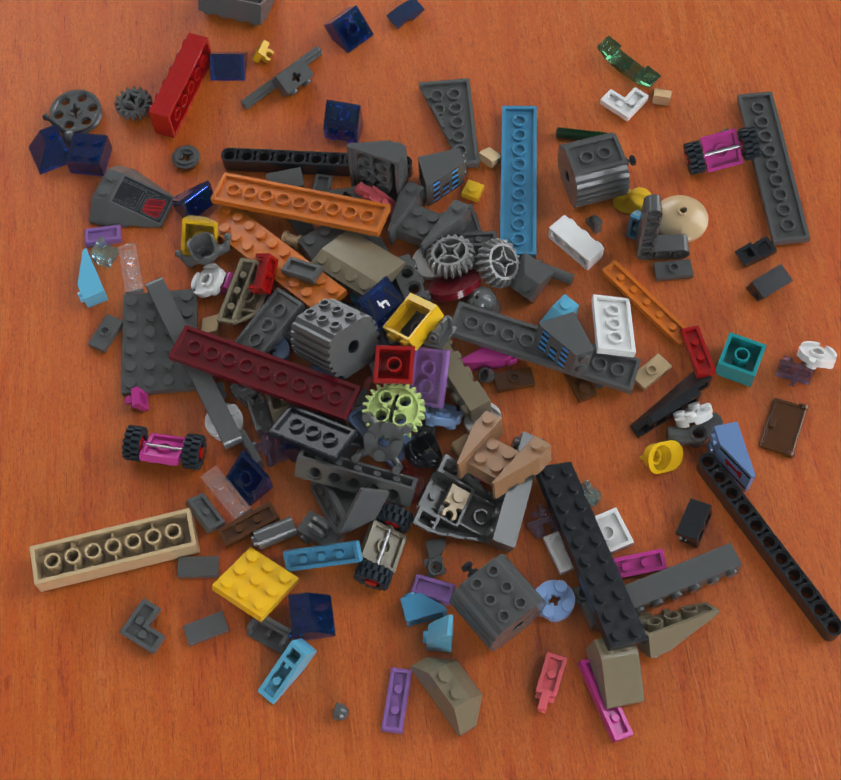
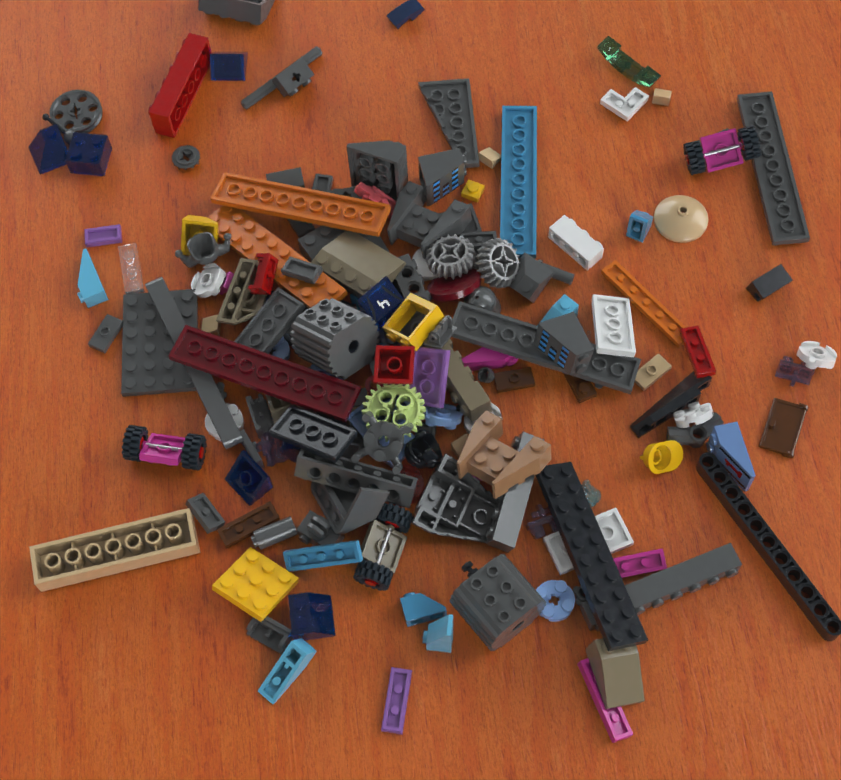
dark grey wedge [89,165,176,228] -> none
clear light blue panel [90,236,120,268] -> none
dark grey gear [114,86,153,121] -> none
dark grey plate [119,598,166,655] -> none
dark pink tile [125,387,149,412] -> none
clear blue slope [172,181,214,218] -> none
dark grey tile [177,556,220,578] -> none
dark grey tile [183,611,229,647] -> none
clear plate [200,466,252,520] -> none
black beam [221,148,413,178] -> none
dark grey brick [229,383,259,408] -> none
yellow tile [252,40,274,63] -> none
tan bush [281,230,303,251] -> none
clear blue slope [323,100,363,143] -> none
clear blue slope [324,5,374,53] -> none
dark grey hinge [333,702,349,721] -> none
dark tan wedge [410,657,482,737] -> none
medium lavender tile [411,573,456,606] -> none
dark grey plate [423,555,446,578] -> none
dark grey tile [426,538,446,559] -> none
tan plate [440,484,470,522] -> none
coral hinge [535,652,567,714] -> none
dark green axle [556,127,607,140] -> none
dark grey piece [557,132,636,208] -> none
dark grey tile [586,215,603,234] -> none
yellow piece [613,187,651,214] -> none
dark grey beam [635,194,690,260] -> none
dark tan wedge [637,602,719,658] -> none
dark grey plate [653,259,693,281] -> none
black hinge [676,498,712,548] -> none
teal brick [716,332,767,387] -> none
black slope [735,236,777,267] -> none

